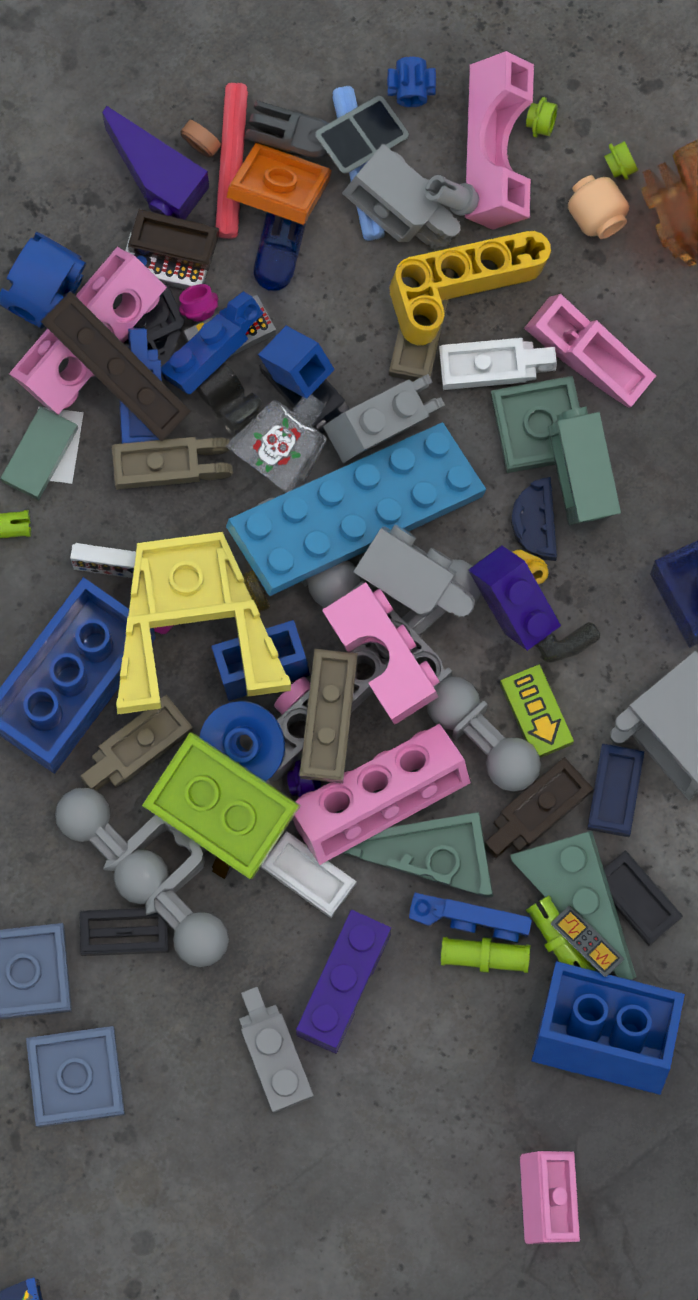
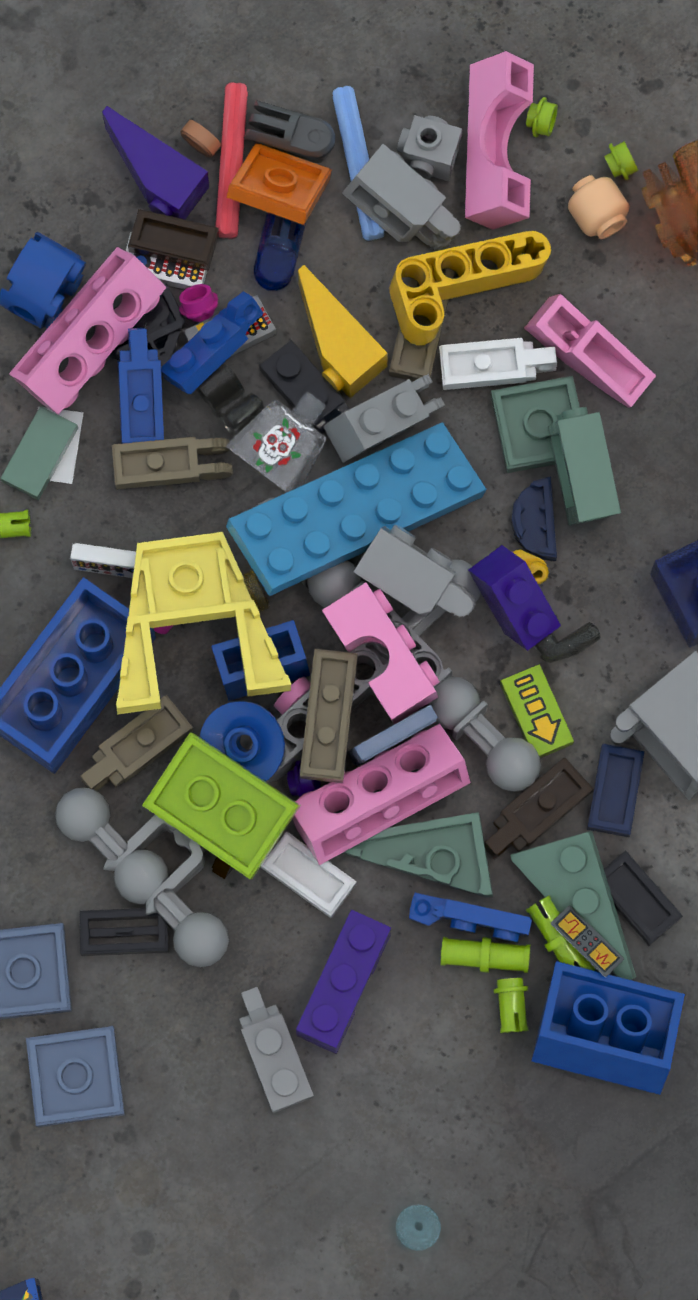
dark brown tile [40,291,191,441] -> none
blue brick [258,325,335,399] -> none
black sticker [316,96,409,173] -> none
blue gear [387,57,436,107] -> none
light grey pin [426,175,479,216] -> none
bright pink slope [520,1151,580,1244] -> none
none -> yellow slope [298,265,388,398]
none -> sand blue tile [347,704,438,766]
none -> clear light blue tile [396,1205,441,1251]
none -> light grey brick [397,115,462,181]
none -> lime pin [493,978,529,1033]

